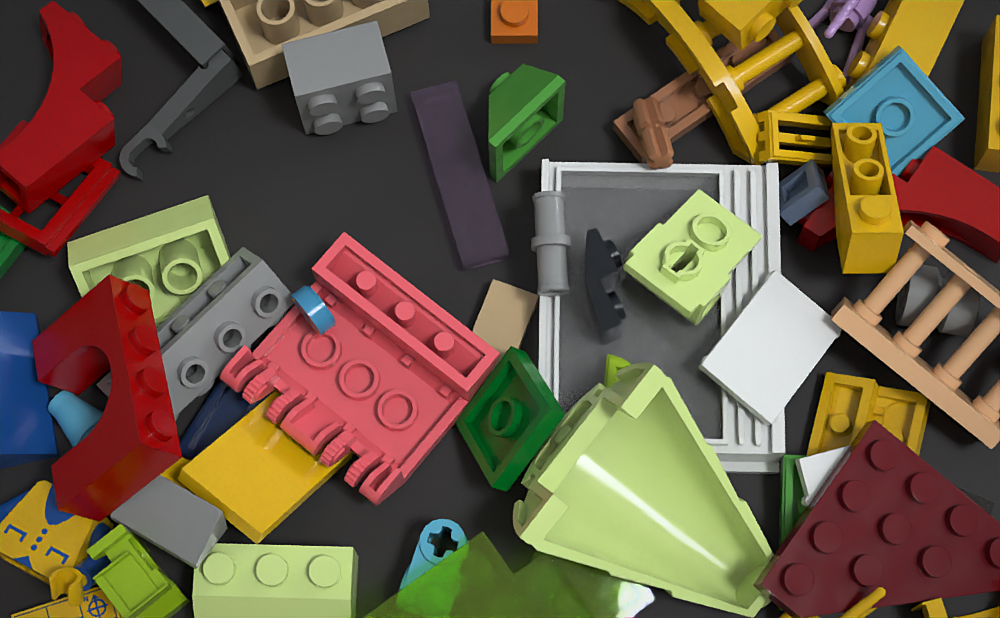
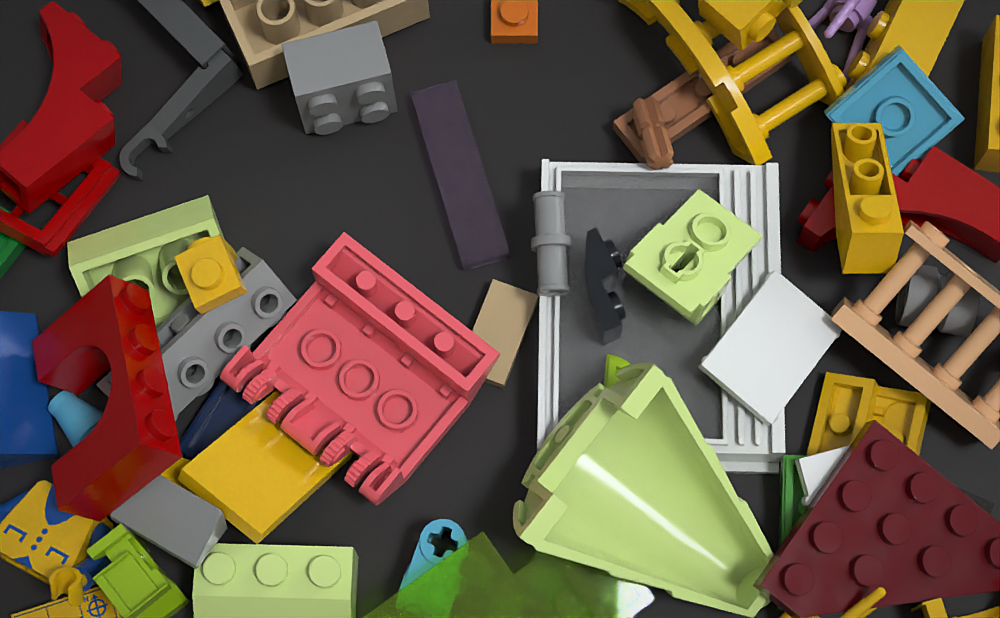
dark azure tile [290,285,336,336] -> none
green plate [455,346,565,492] -> none
bright green slope [488,64,566,183] -> none
yellow tile [757,110,833,169] -> none
sand blue tile [779,159,830,226] -> none
none -> yellow bracket [174,234,247,314]

